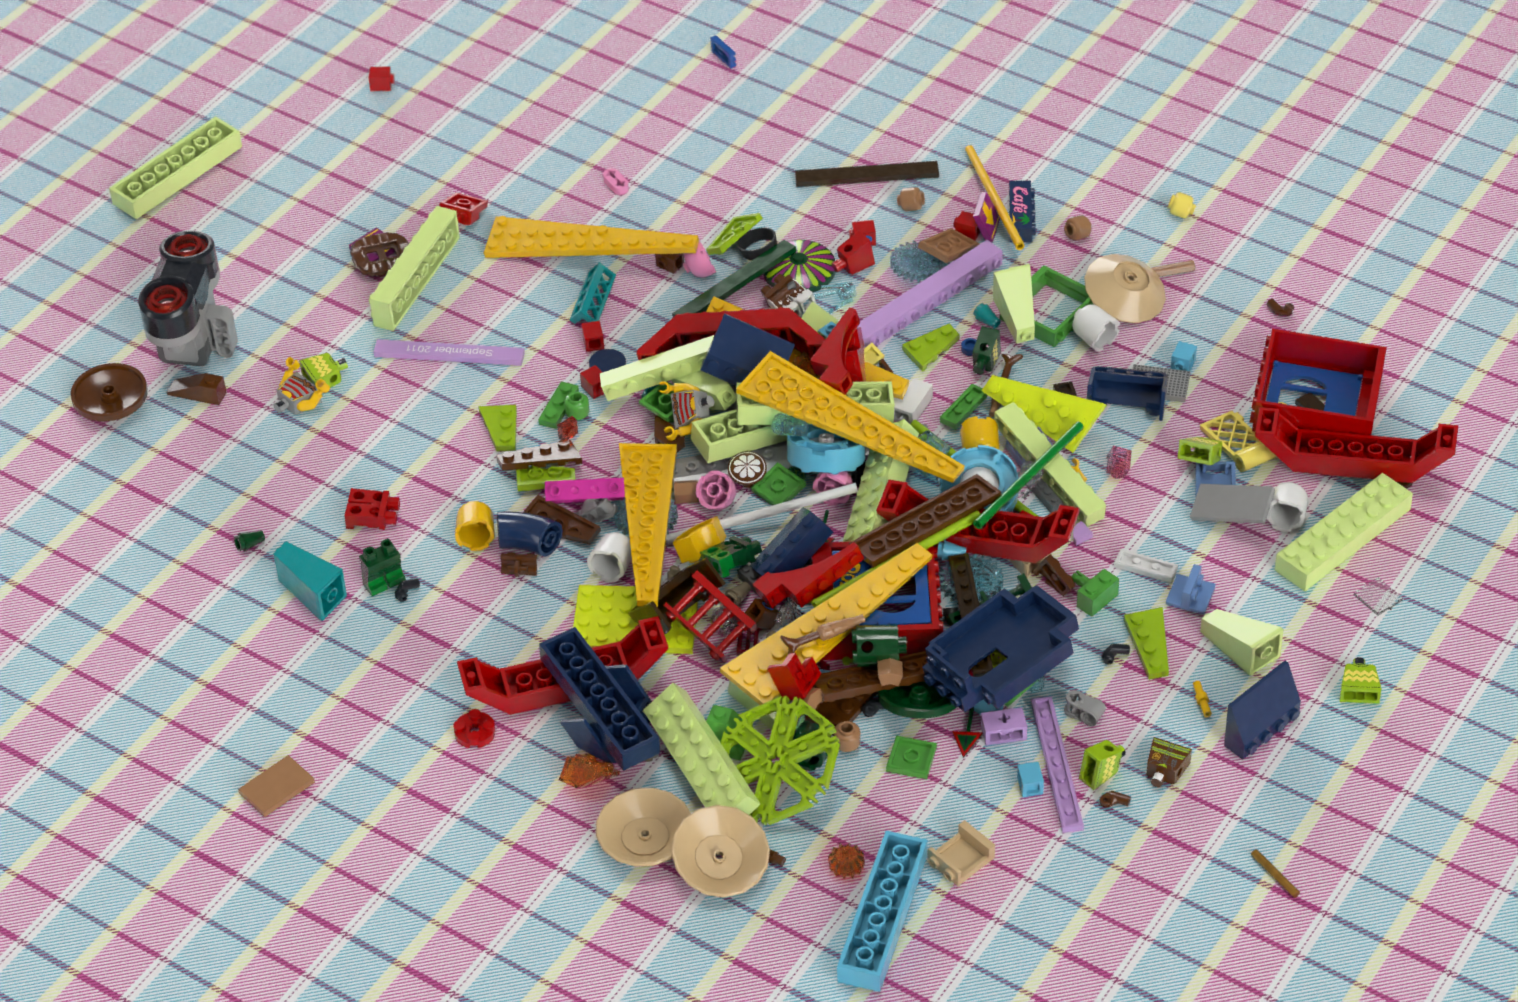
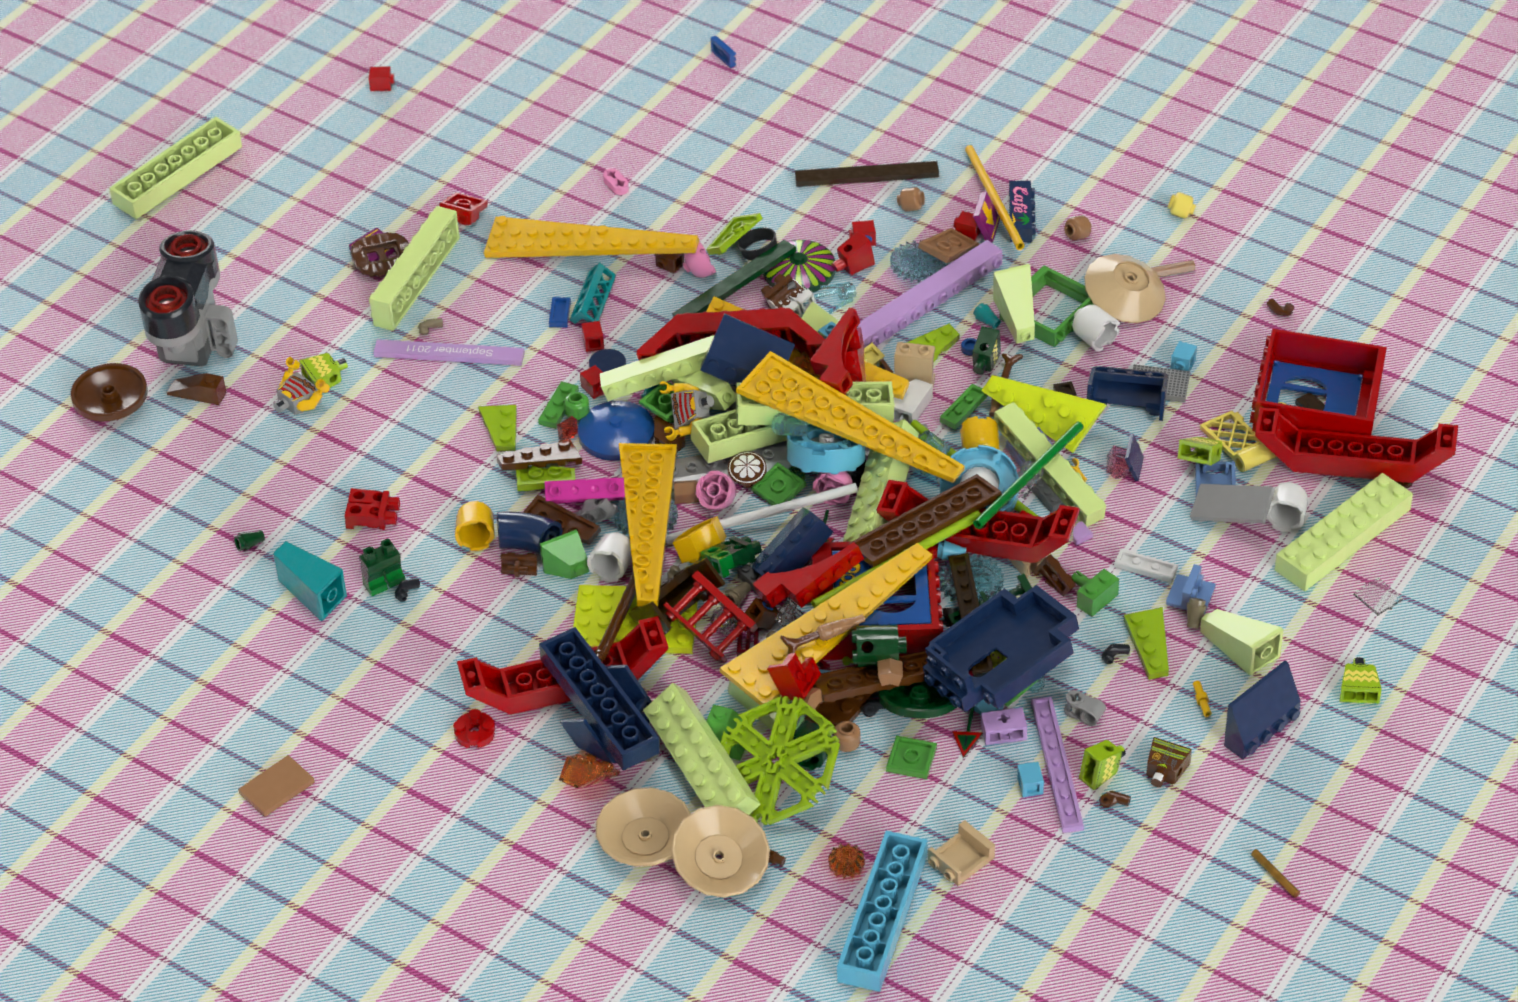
none -> dark tan arm [418,318,443,335]
none -> bright green slope [540,530,589,579]
none -> blue tile [549,297,571,328]
none -> blue dish [578,401,654,461]
none -> reddish brown piece [595,573,636,662]
none -> tan panel [894,342,935,386]
none -> dark blue piece [1125,434,1144,481]
none -> dark tan cone [1187,598,1207,629]

